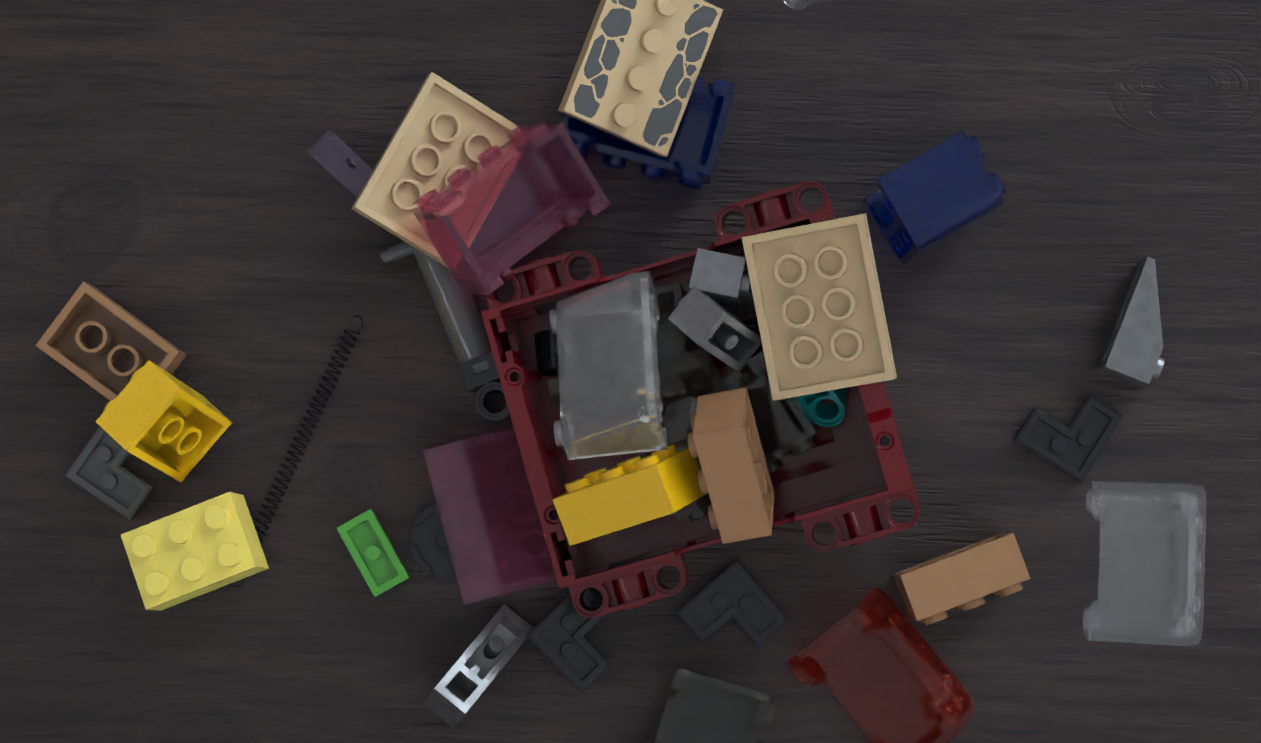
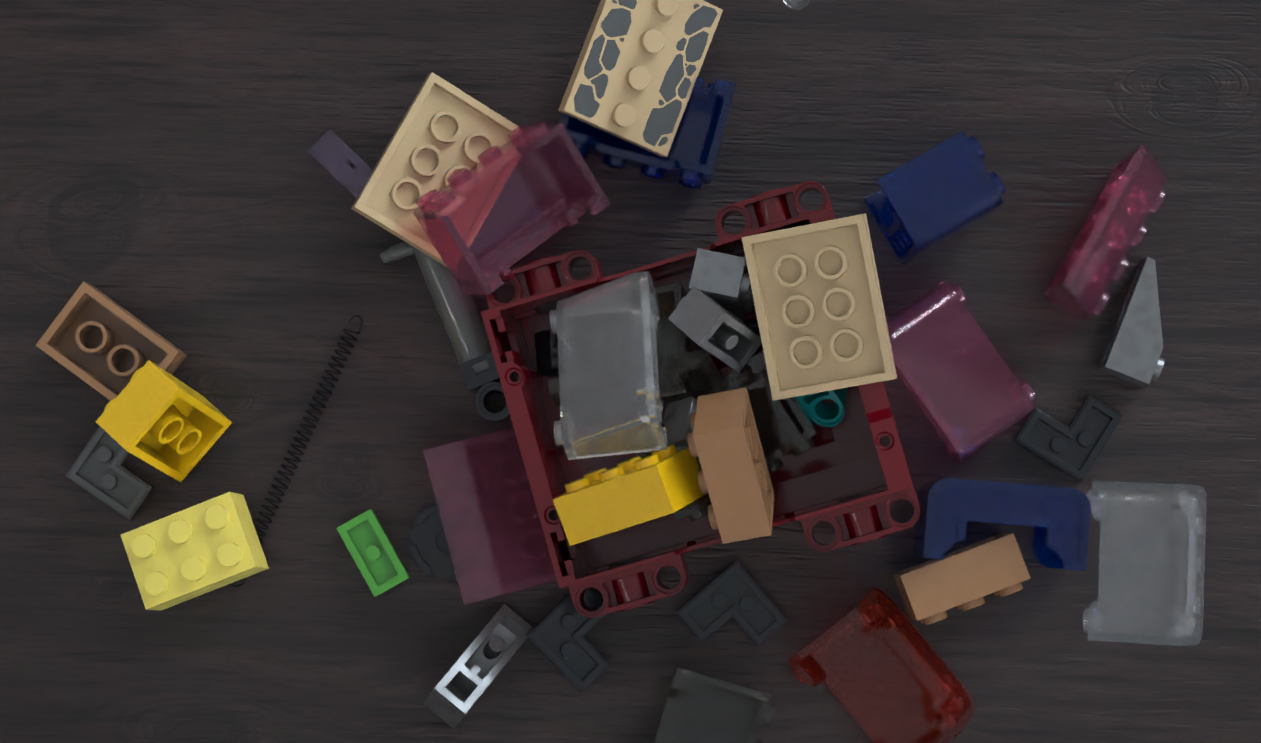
none -> clear pink windscreen [886,281,1037,464]
none -> clear blue windscreen [913,478,1091,571]
none -> clear pink slope [1043,145,1167,320]

